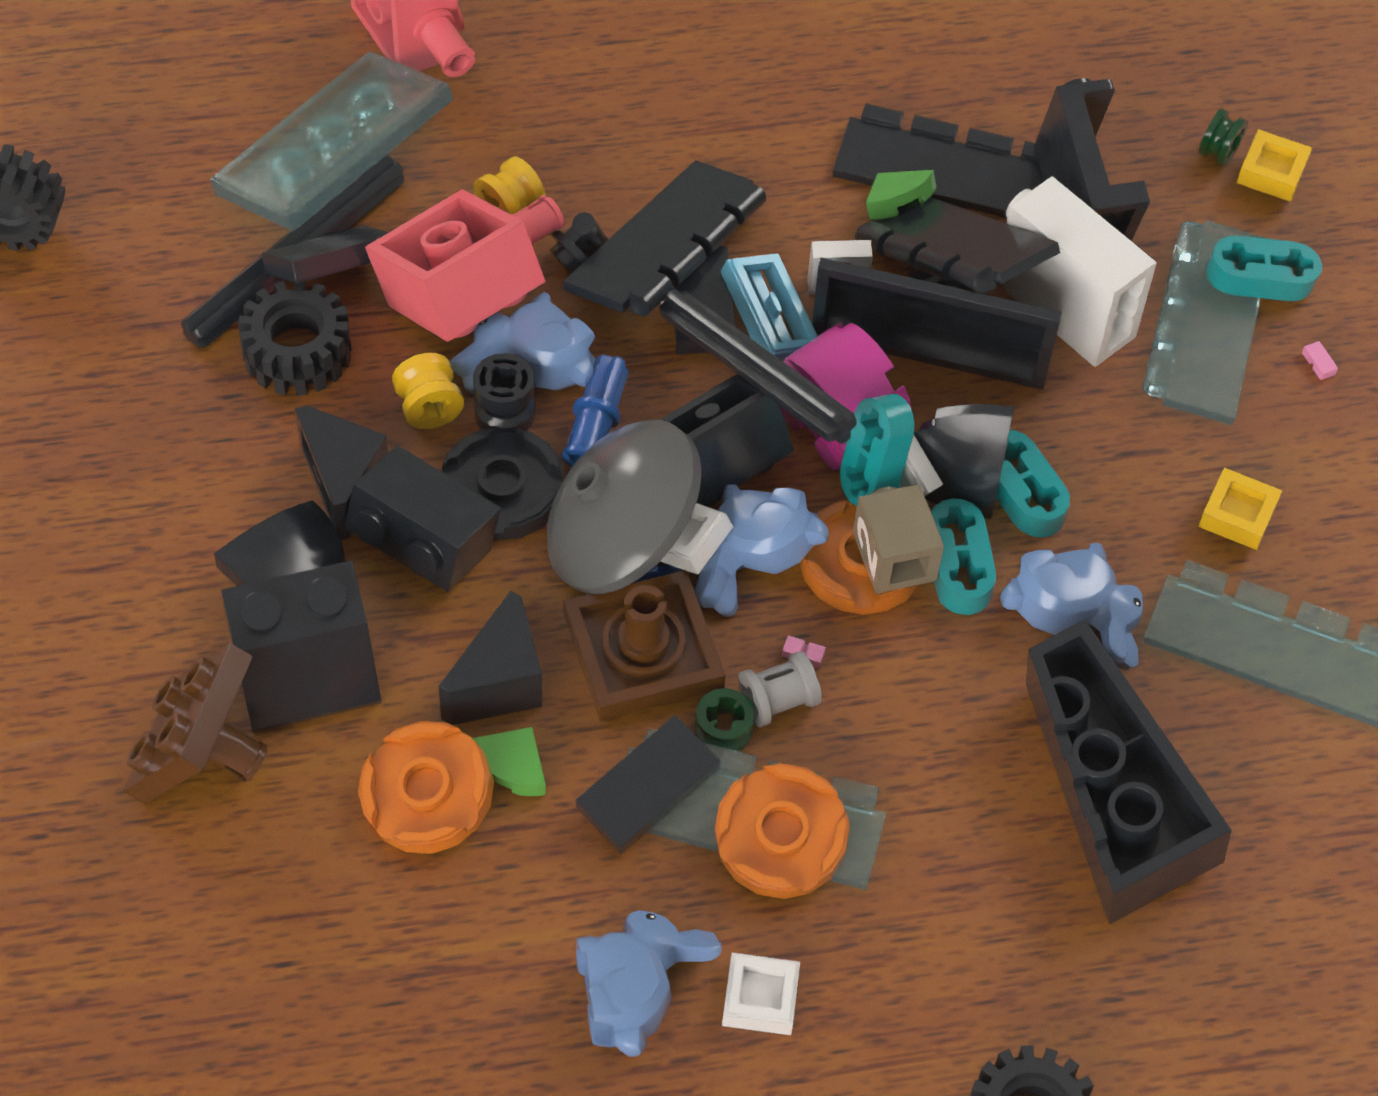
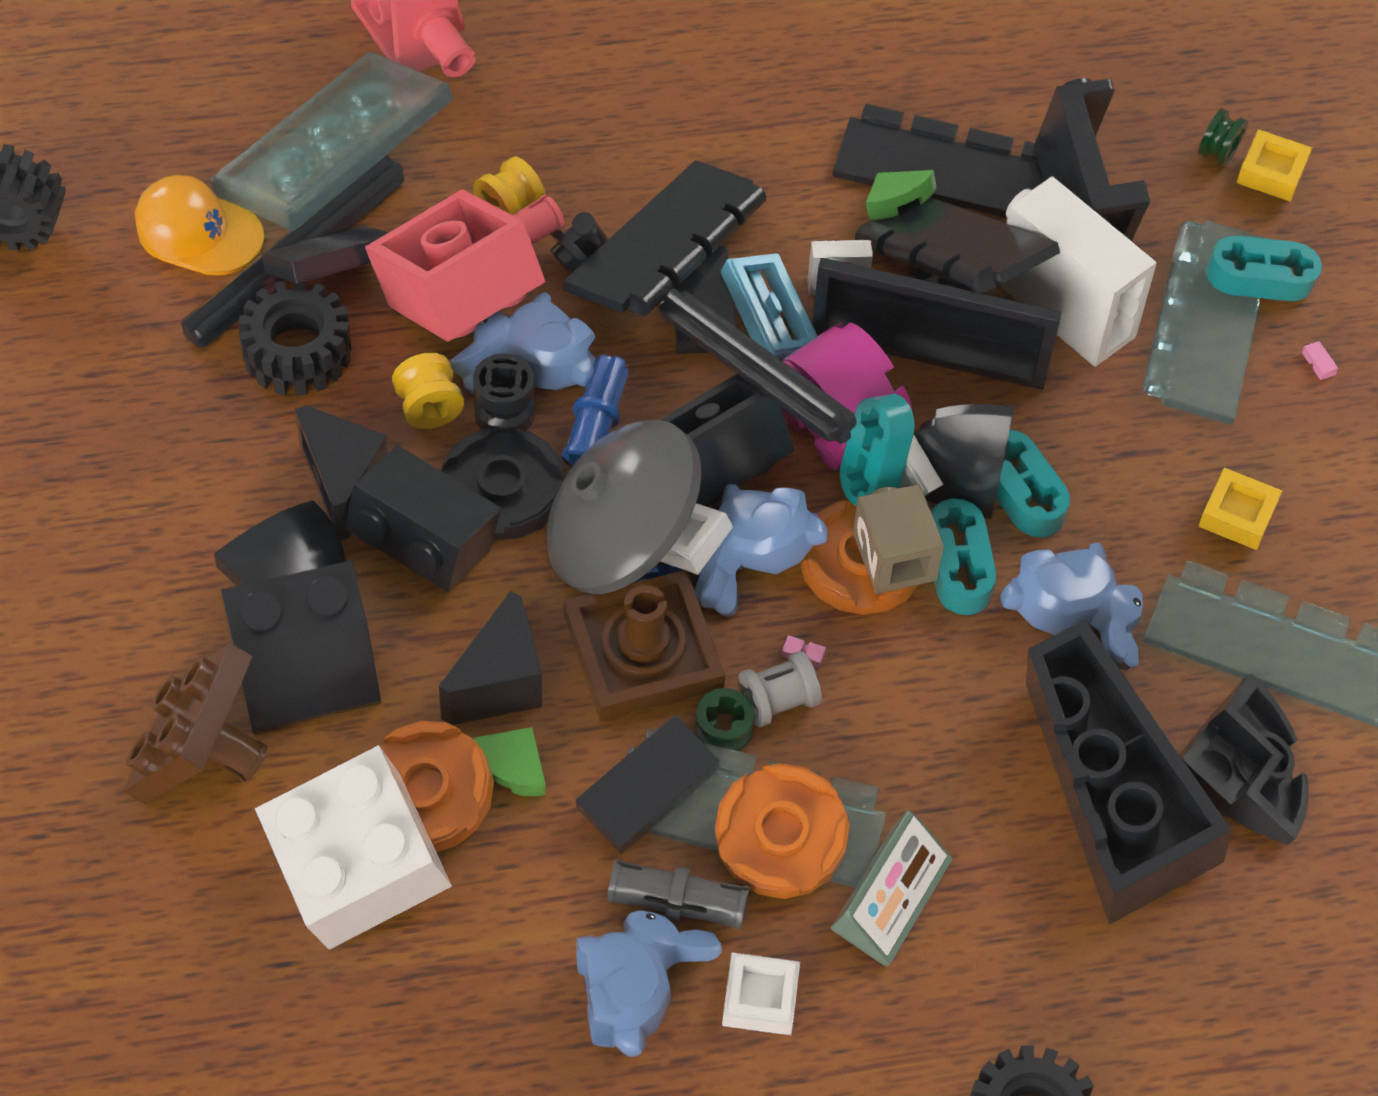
none -> light orange cap [134,174,265,276]
none -> white brick [255,745,452,950]
none -> dark grey pin [607,859,750,930]
none -> slope [830,810,953,967]
none -> black brick [1179,673,1308,845]

